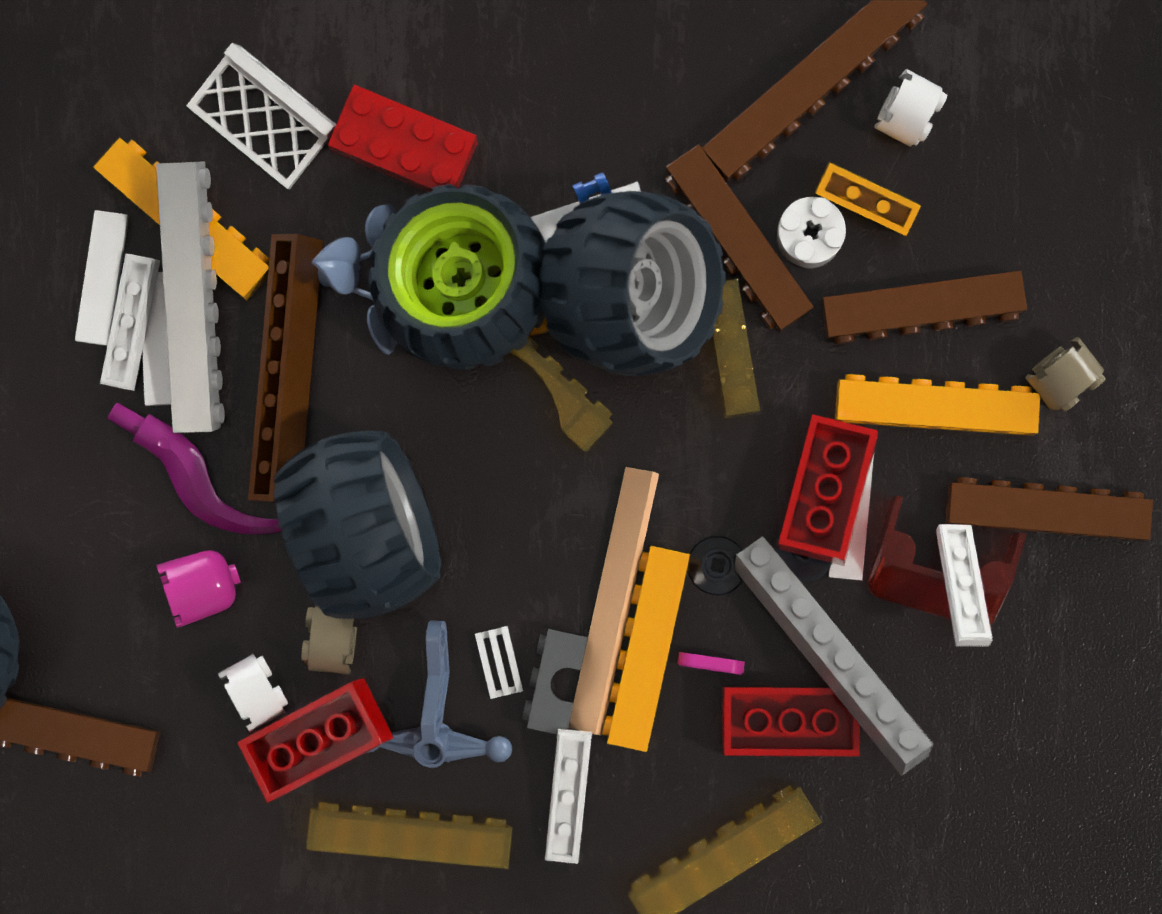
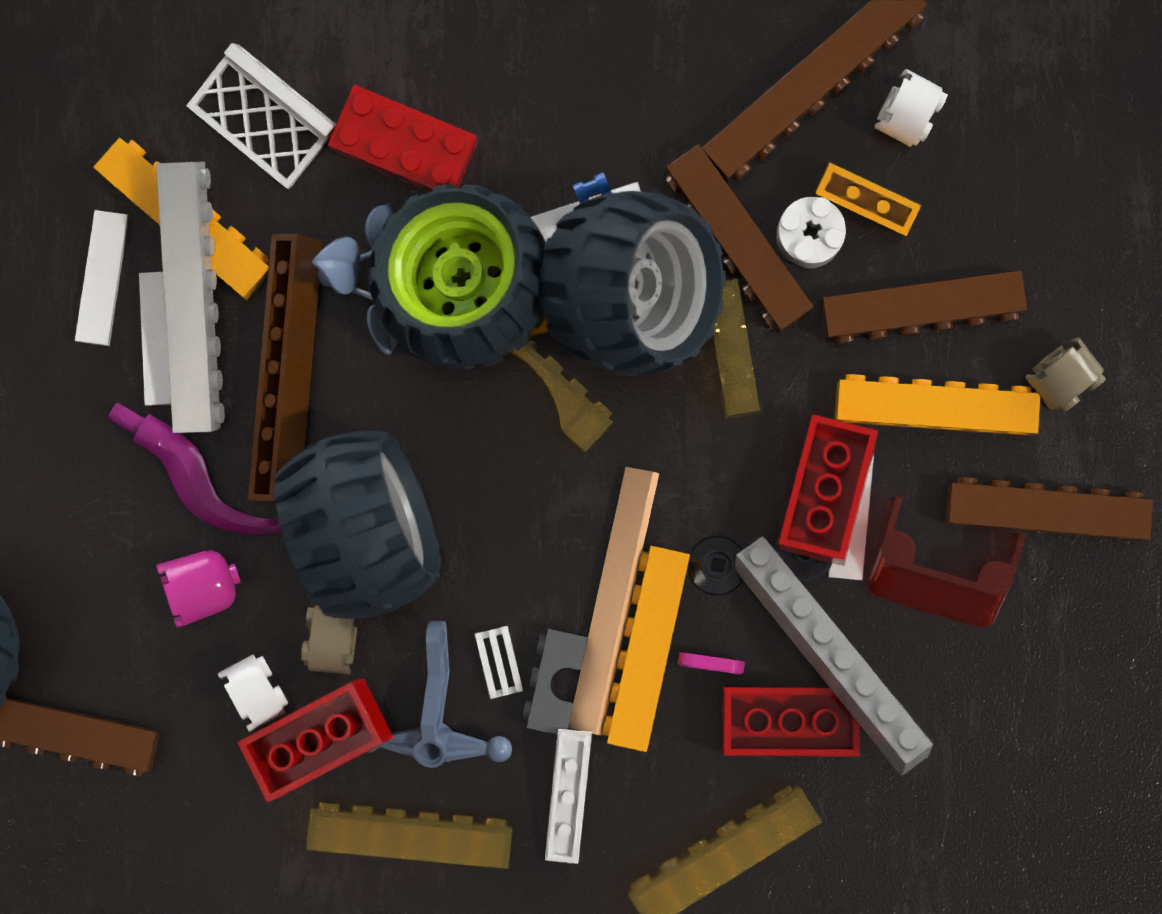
white tile [100,253,160,391] -> none
white tile [936,524,992,646] -> none

